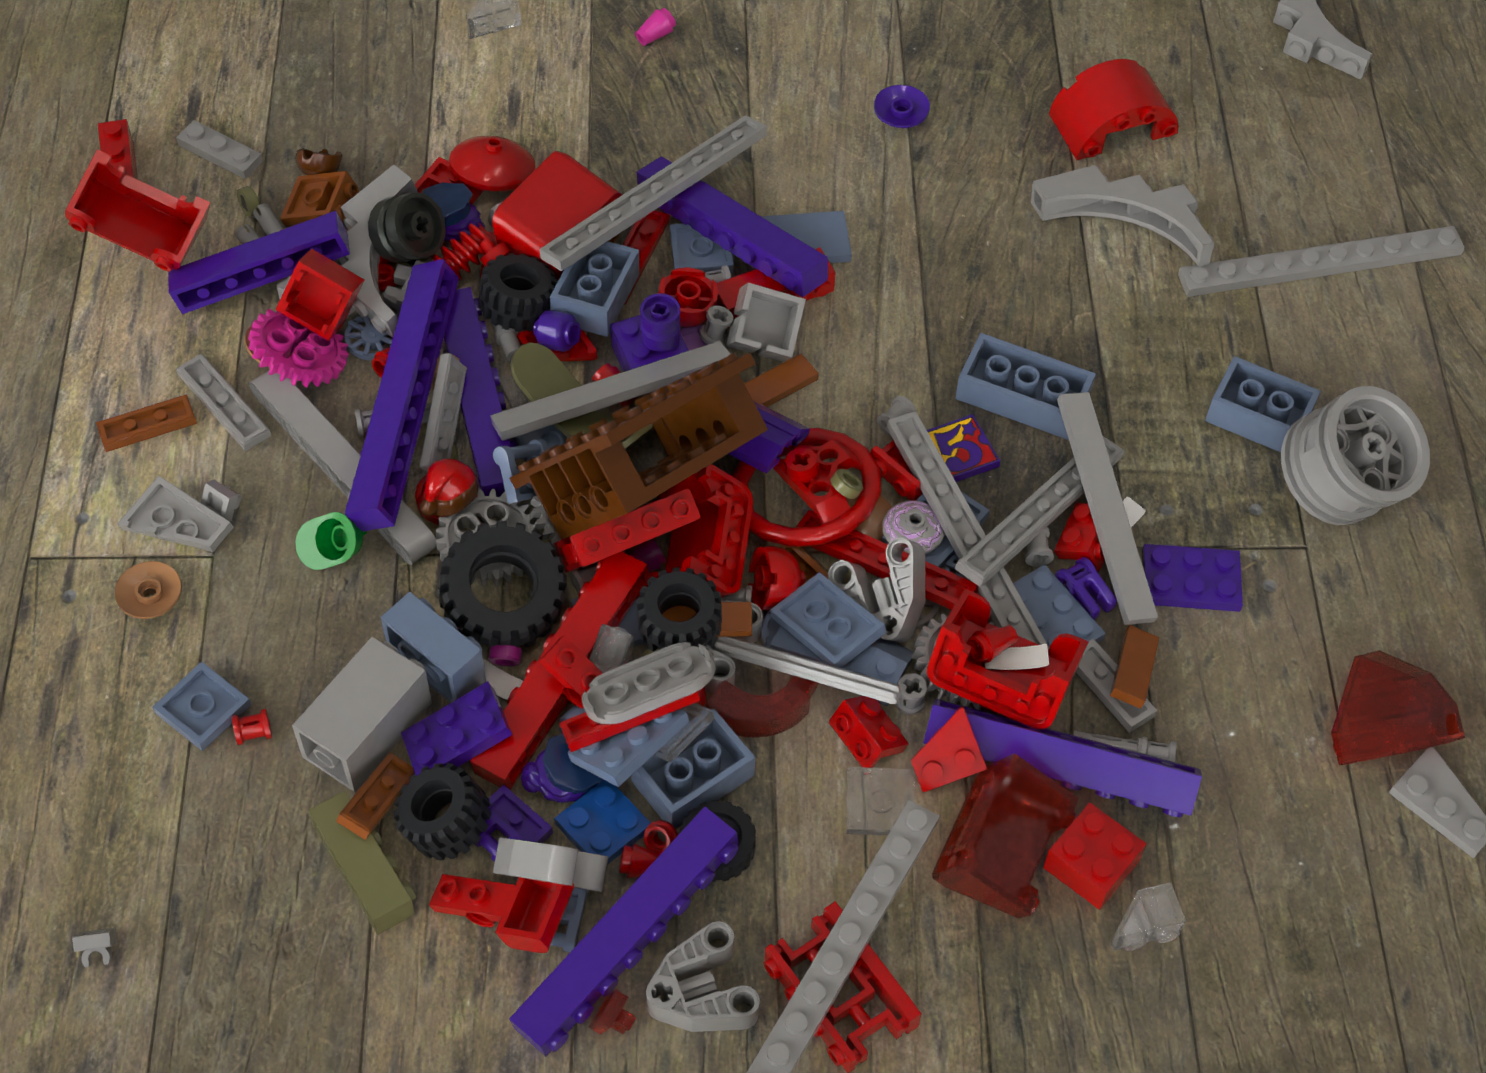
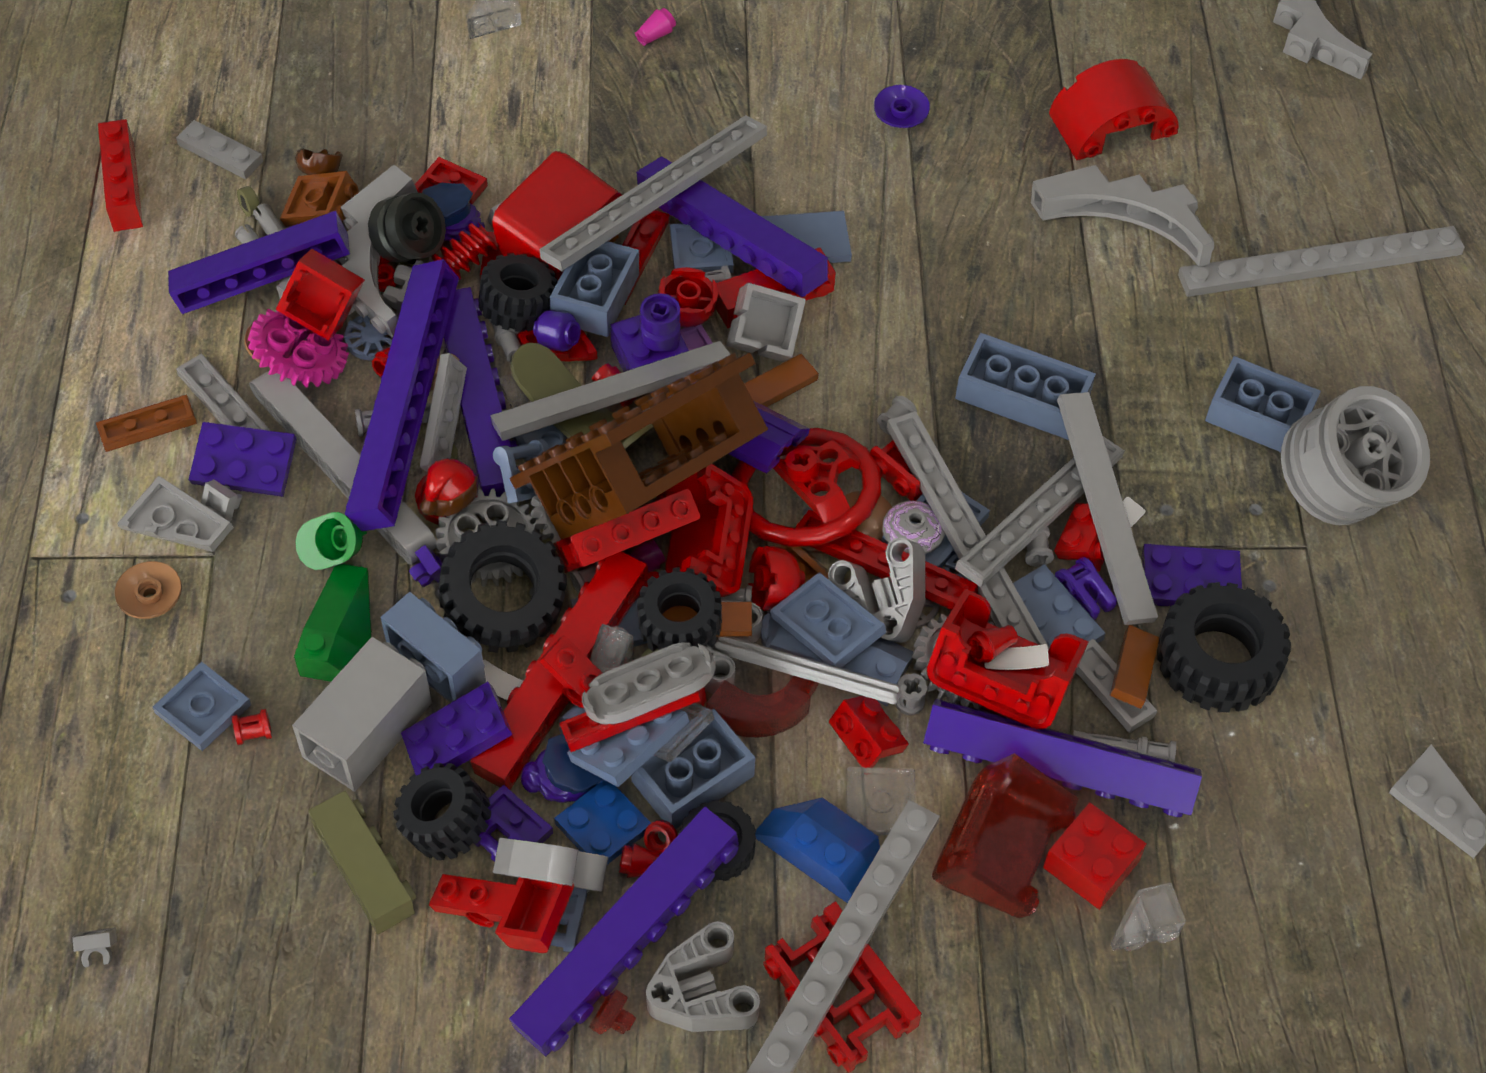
red windscreen [65,149,211,272] -> none
dark orange tile [336,752,416,840] -> none
red dish [449,136,535,191] -> none
red tile [479,237,510,266] -> none
magenta tile [488,645,522,667] -> none
light grey bush [699,306,733,344] -> none
olive tile [830,469,863,499] -> none
red wing [911,706,987,792] -> none
tile [927,414,1000,482] -> none
clear red brick [1331,650,1465,765] -> none
none -> dark purple plate [188,422,297,497]
none -> green wedge [294,564,372,682]
none -> dark purple tile [409,545,442,587]
none -> blue wedge [755,797,880,903]
none -> black tyre [1157,582,1291,713]

